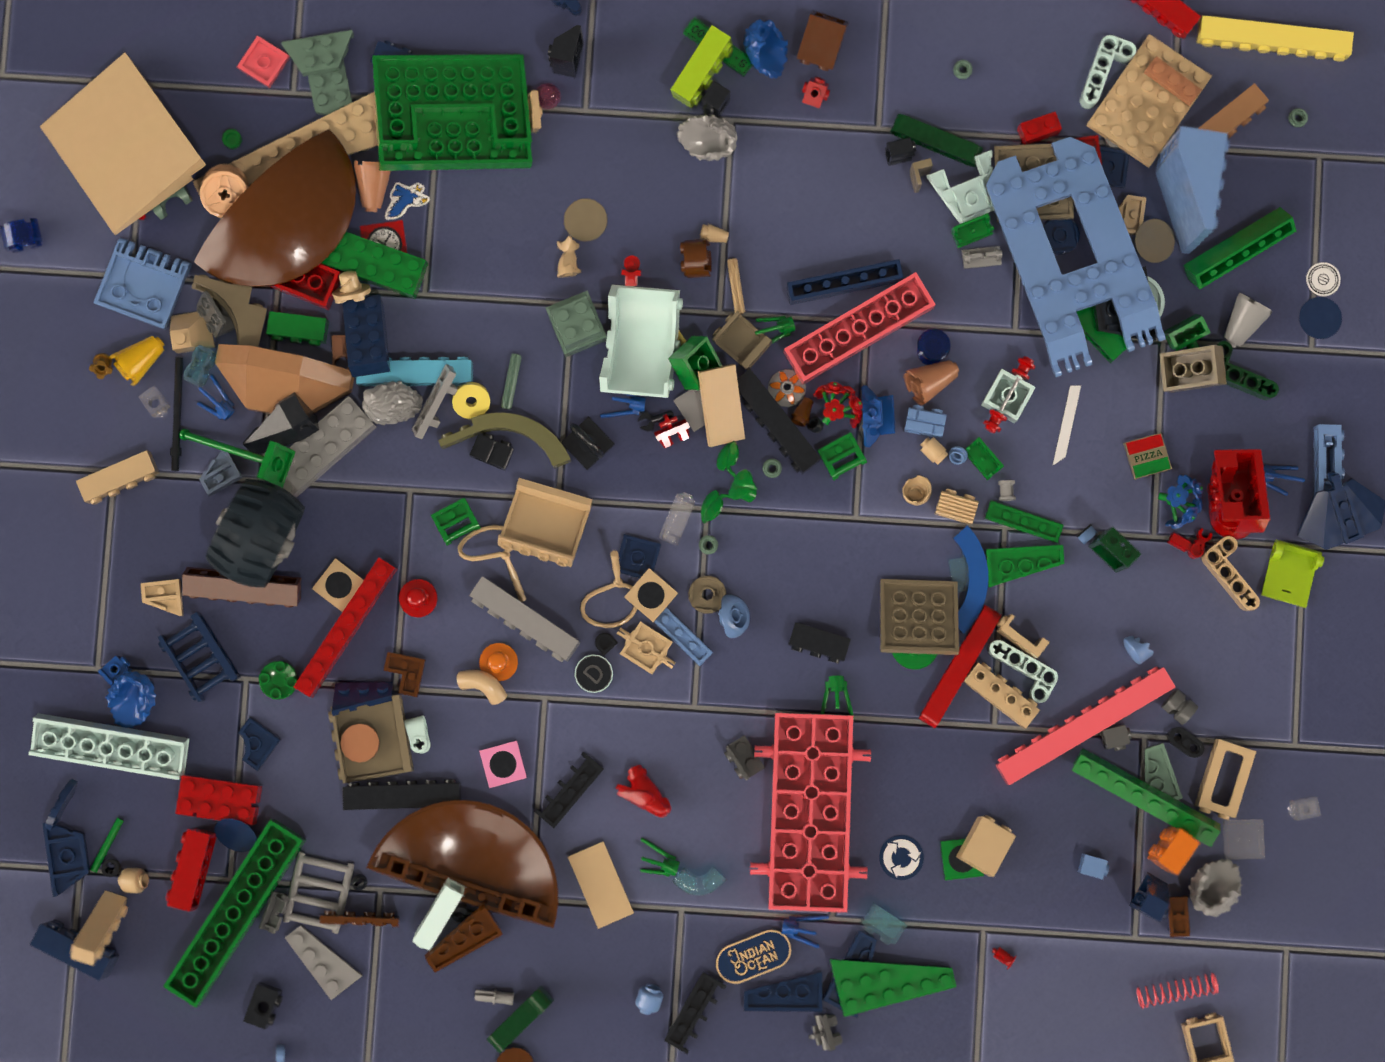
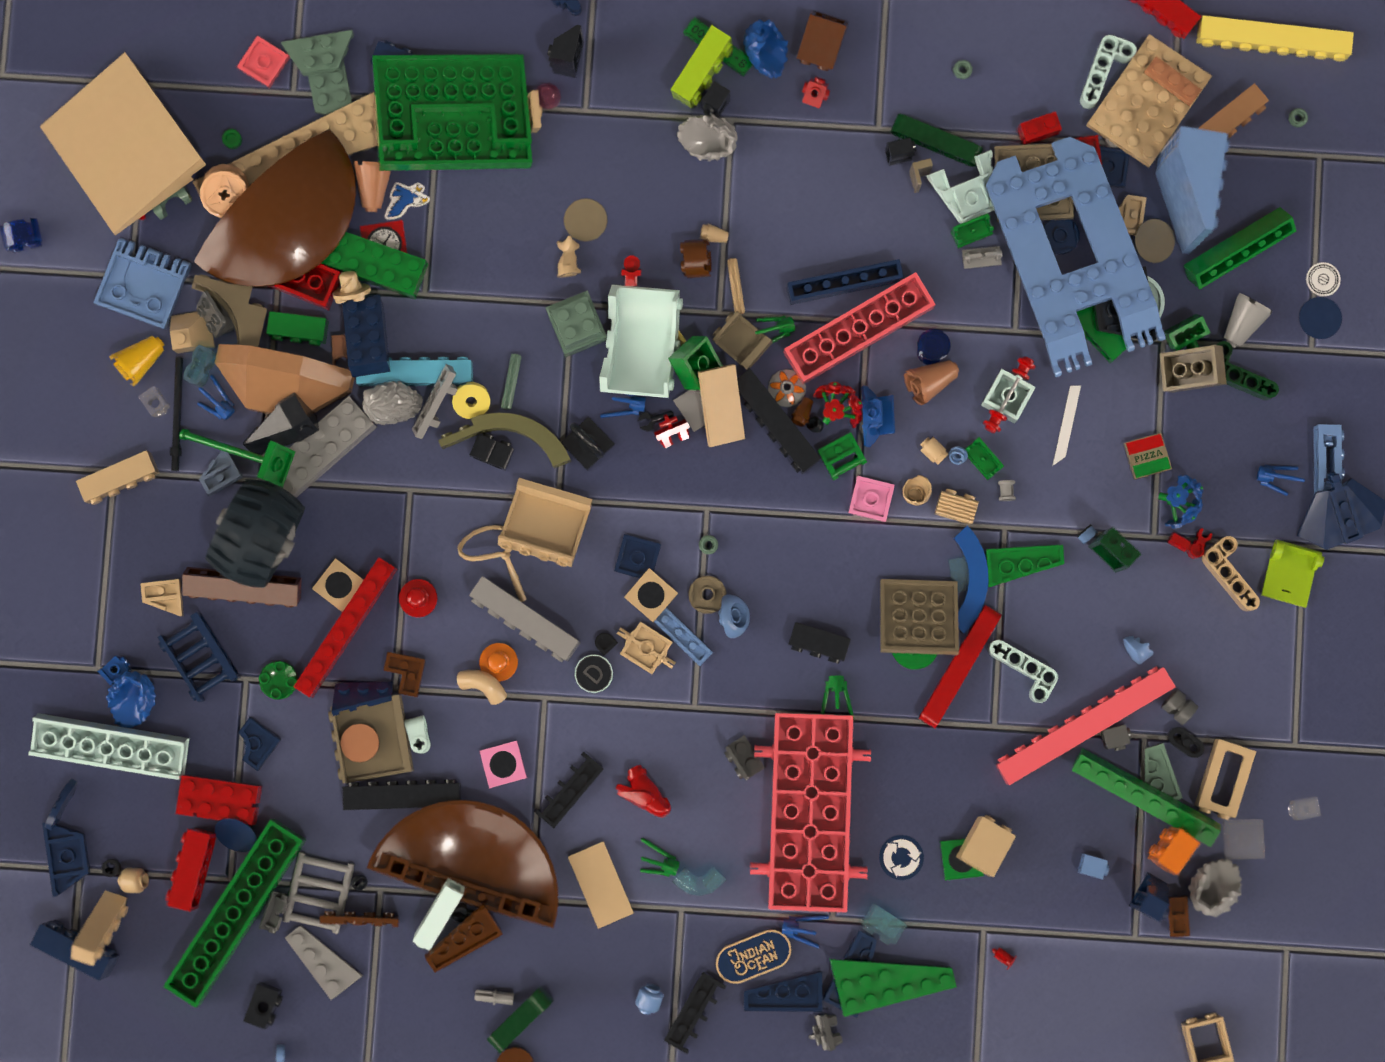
pearl gold brick [89,353,113,379] -> none
green bar [90,817,124,873] -> none
green plate [431,497,481,546] -> none
tan piece [580,551,637,628] -> none
clear window [659,492,695,546] -> none
green plant [701,441,757,524] -> none
sand green plate [763,459,782,478] -> none
medium blue brick [904,405,947,439] -> none
tan brick [963,662,1040,729] -> none
green tile [984,501,1064,543] -> none
tan panel [996,614,1050,659] -> none
coral piece [1137,972,1219,1009] -> none
red brick [1207,449,1270,540] -> none
none -> bright pink tile [848,476,895,522]

